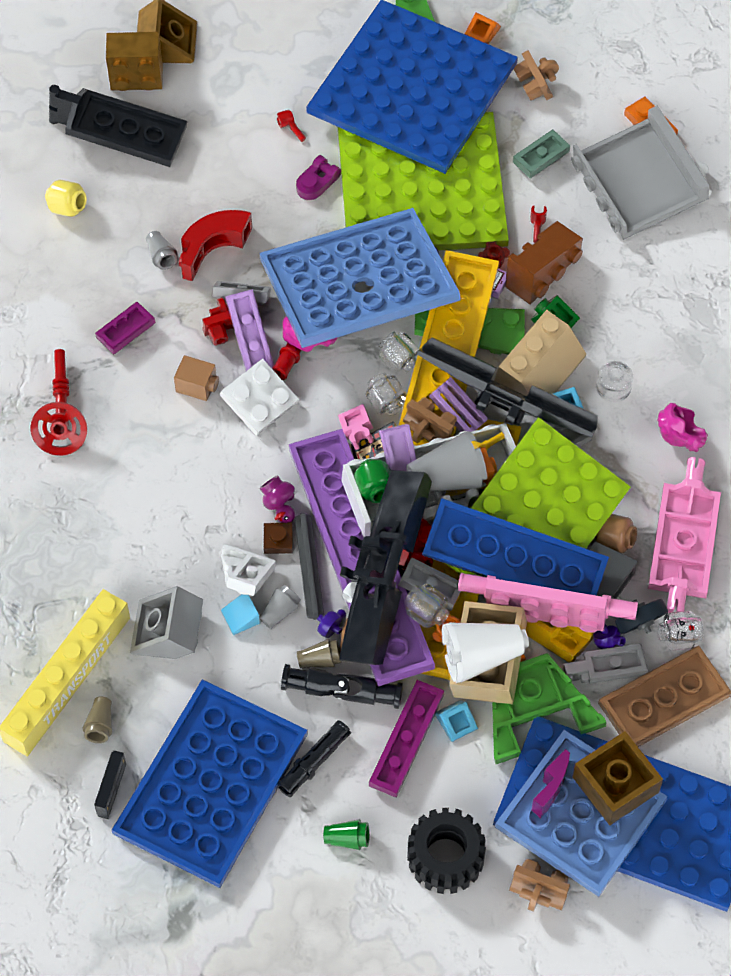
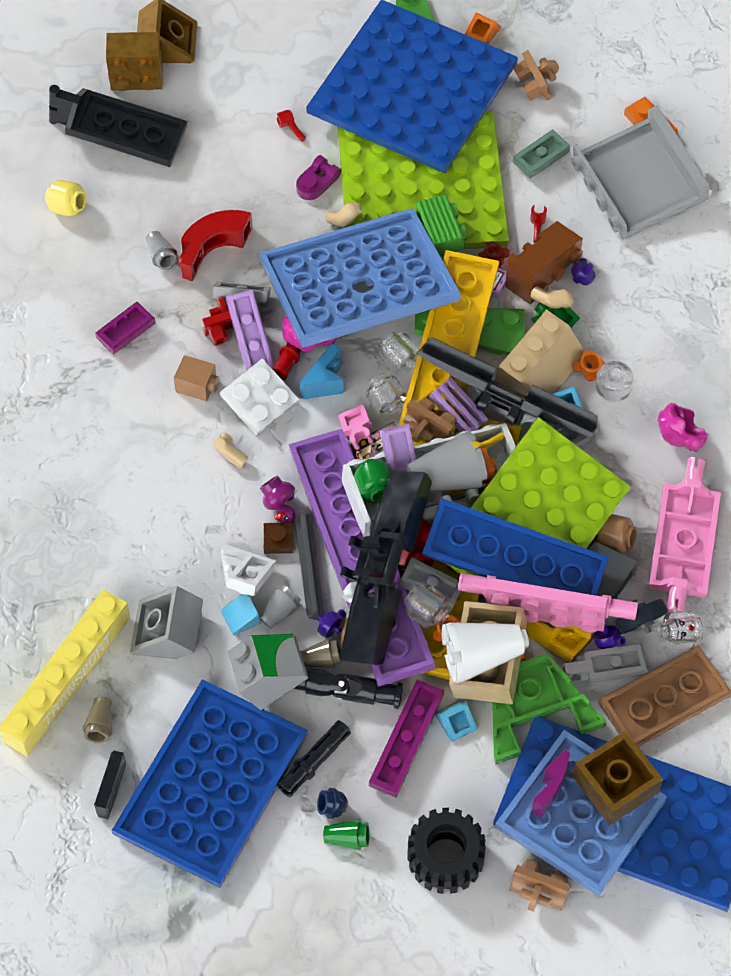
red dish [30,349,87,456] -> none
none -> tan arm [214,433,248,469]
none -> light grey slope [228,634,308,710]
none -> dark azure slope [300,343,344,399]
none -> dark blue plate [317,788,348,819]
none -> tan arm [325,202,362,227]
none -> bright green brick [416,194,467,256]
none -> tan arm [531,286,573,309]
none -> dark purple piece [571,258,596,286]
none -> orange plate [573,350,606,382]

